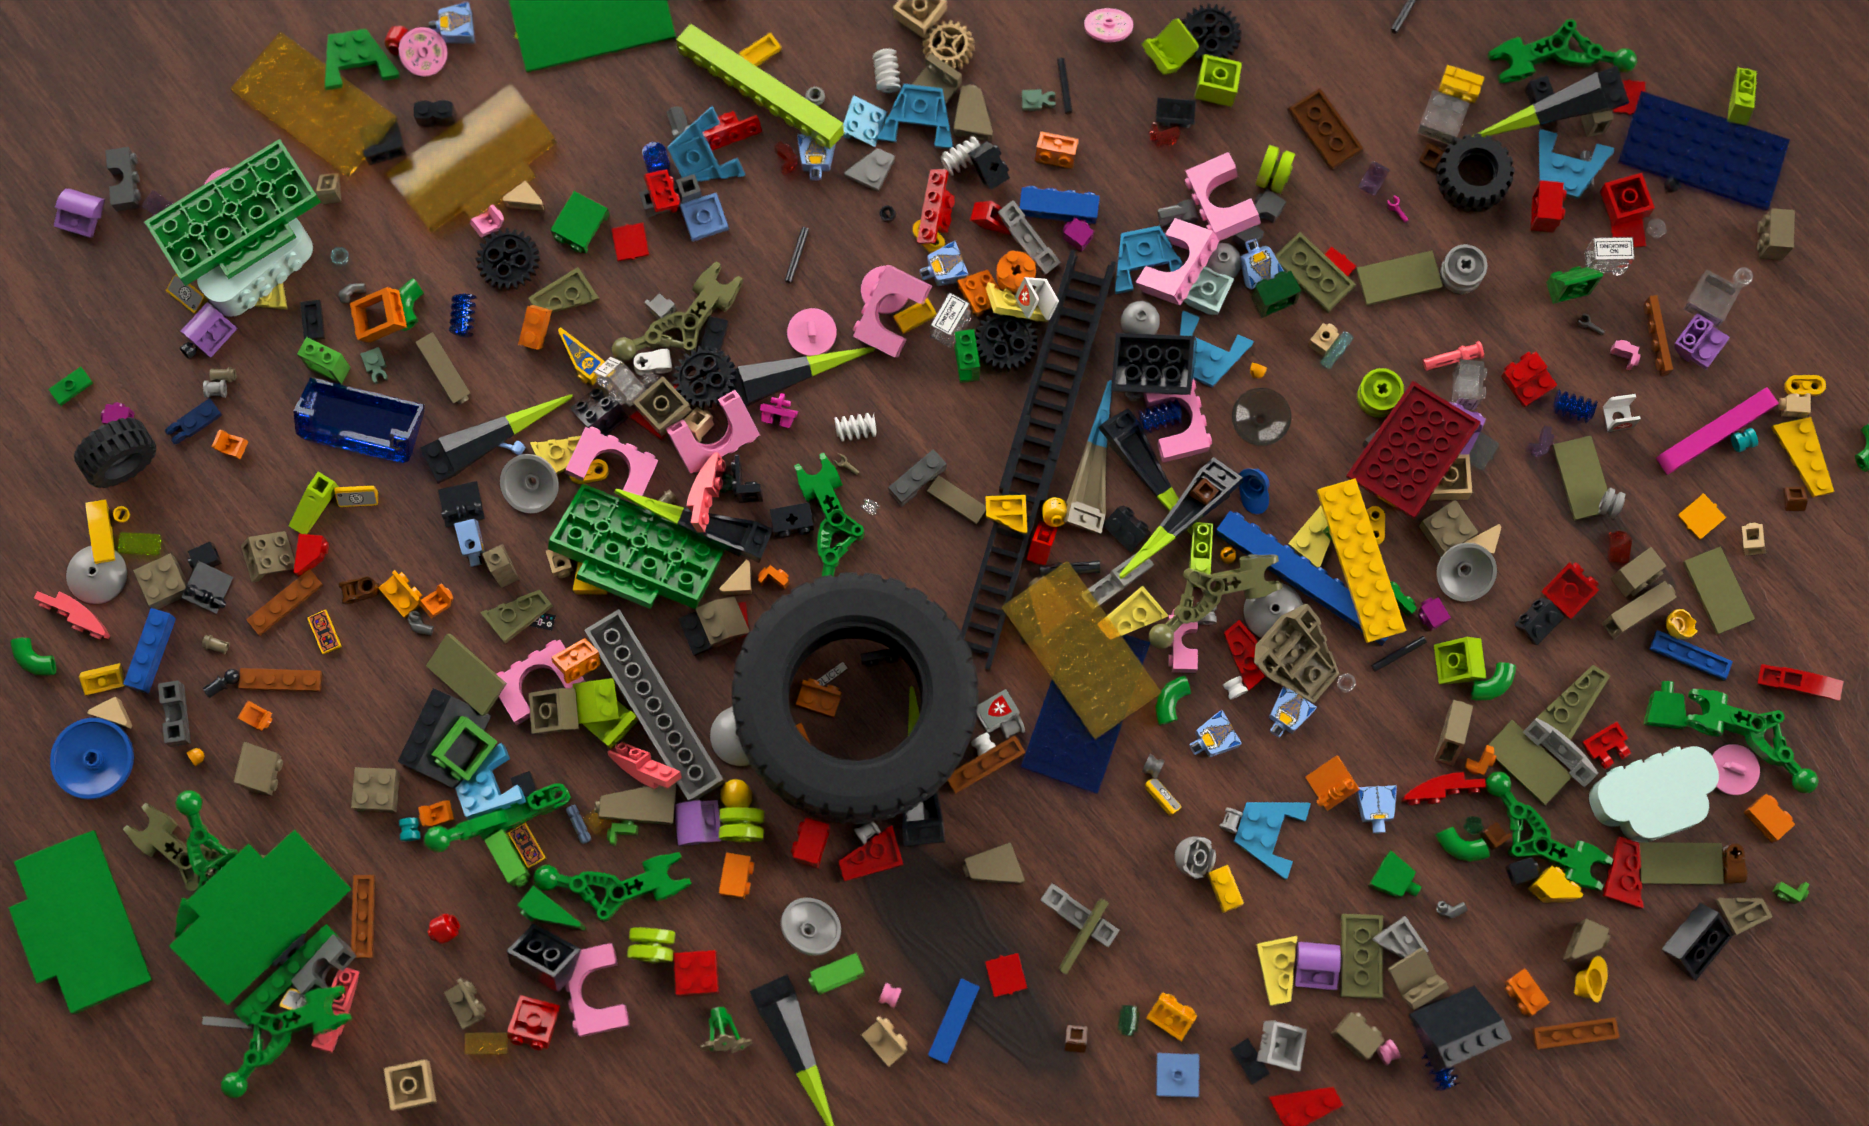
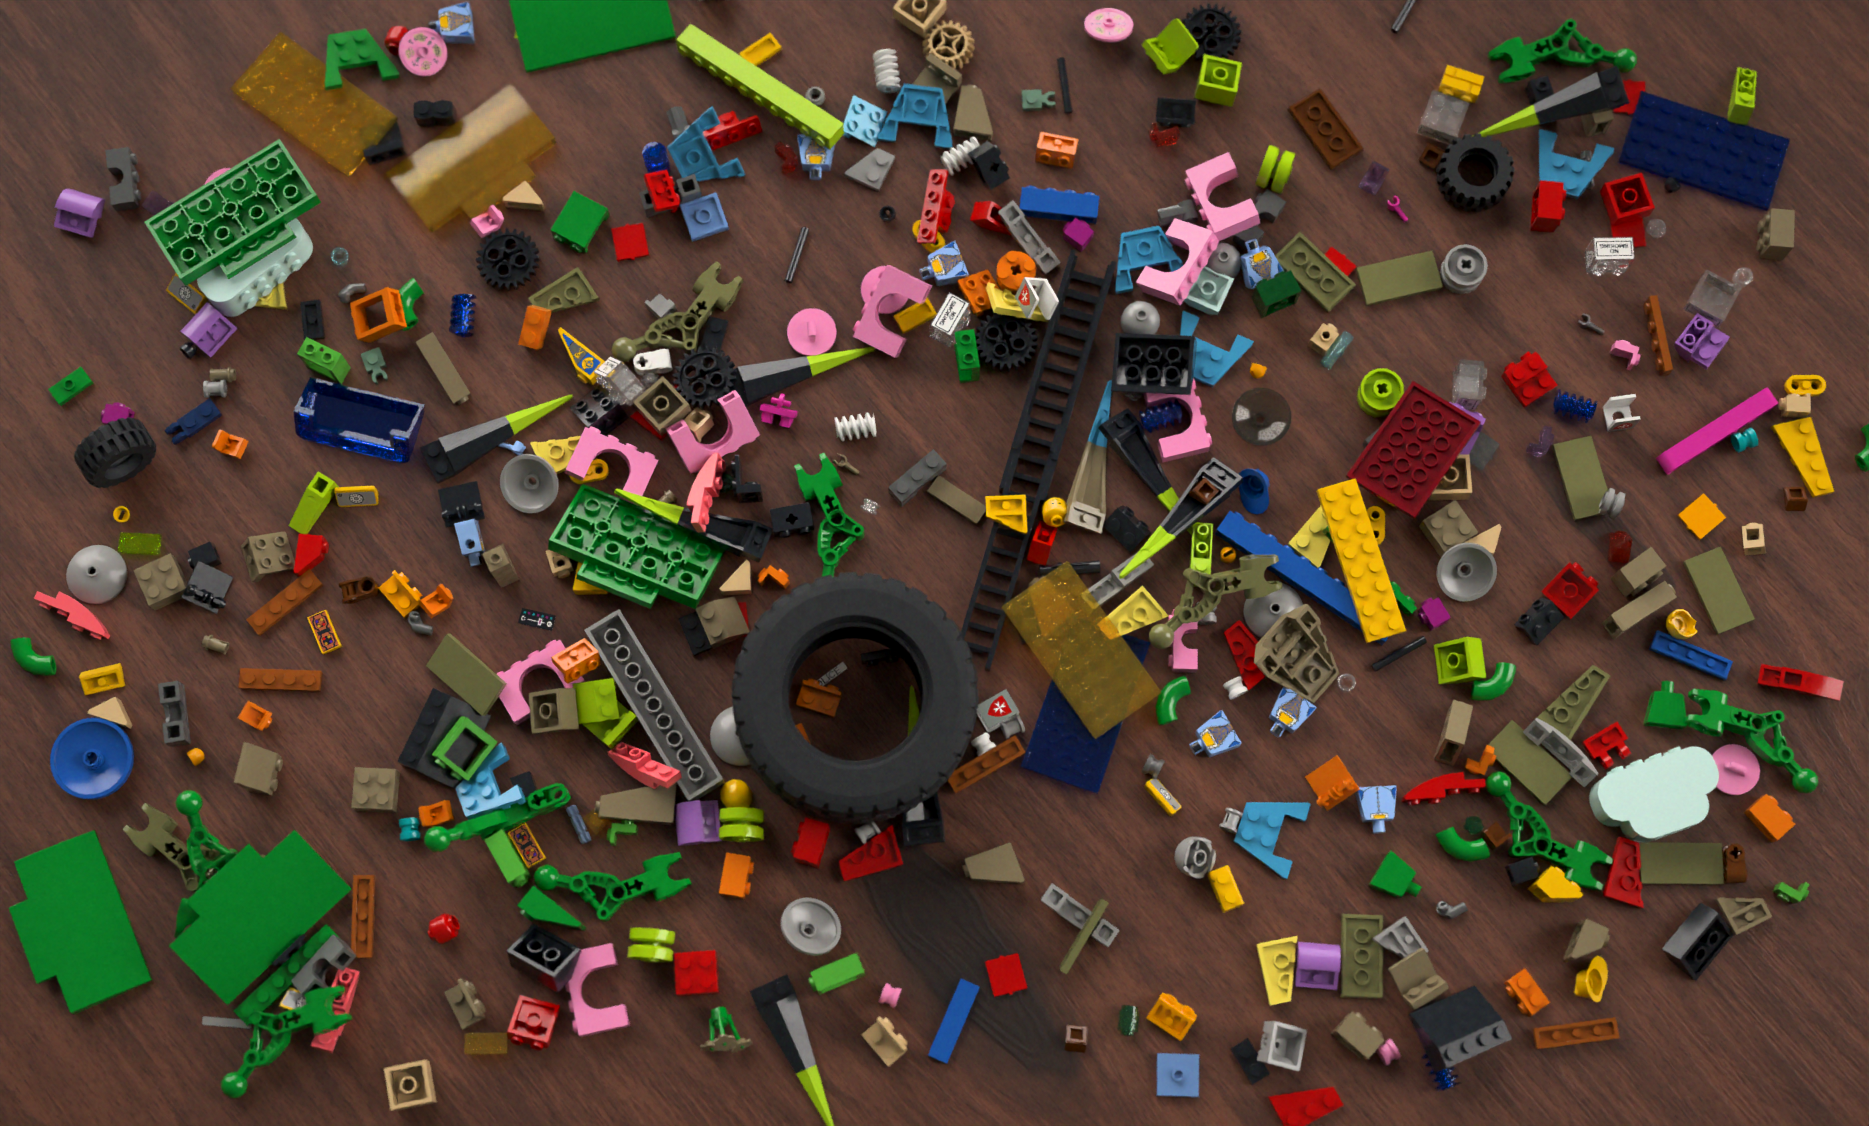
yellow slope [86,499,115,564] -> none
blue brick [123,608,176,694] -> none
black pin [202,669,240,699] -> none
dark tan slope [316,173,341,204] -> none
olive wing [480,590,553,644] -> none
coral pin [1423,341,1484,371] -> none
green slope [1546,266,1603,304] -> none

